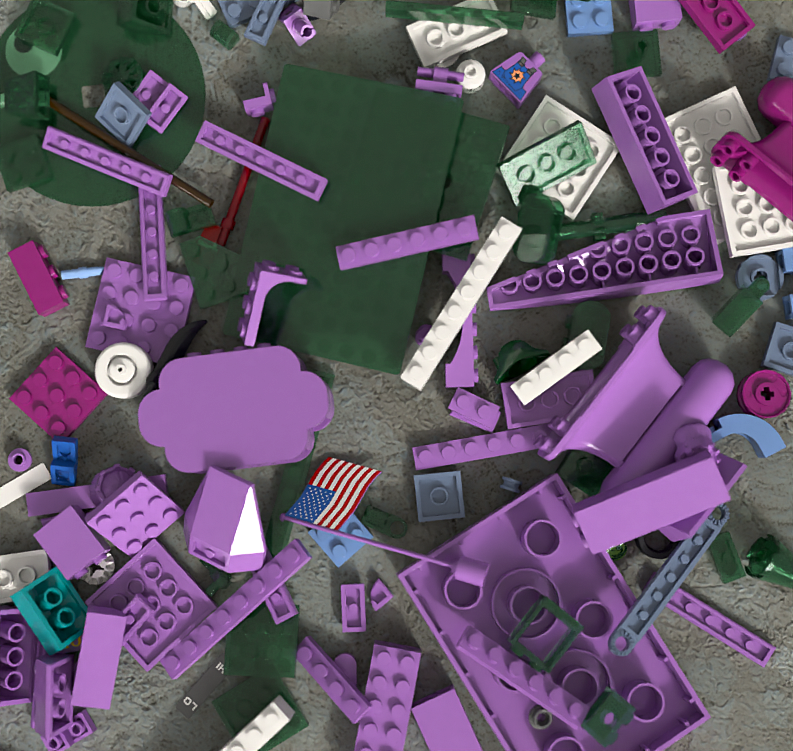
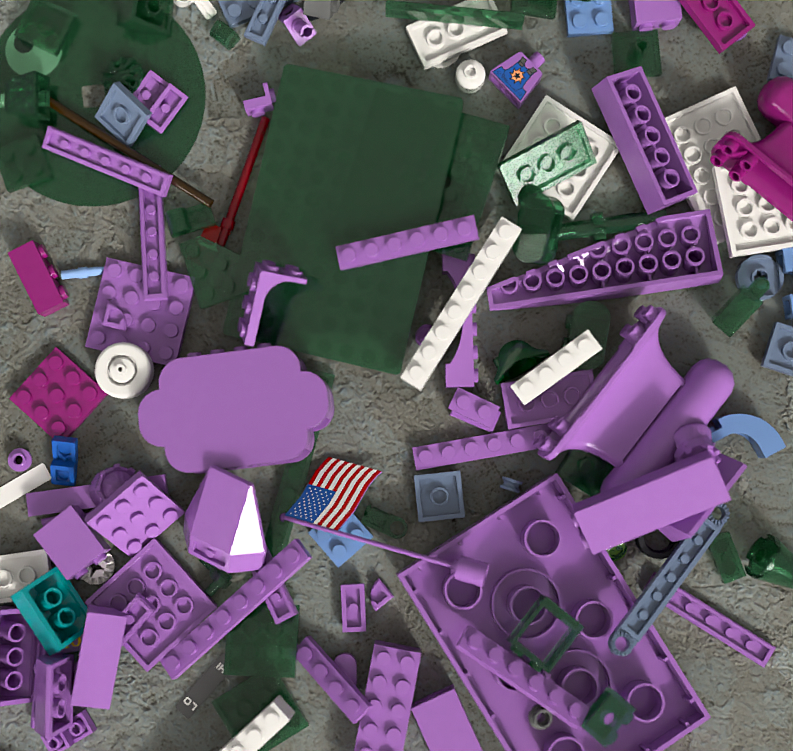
black sword [142,320,207,397] -> none
medium lavender plate [195,120,328,202] -> none
medium lavender plate [414,66,464,110] -> none
magenta wheel [736,369,791,419] -> none

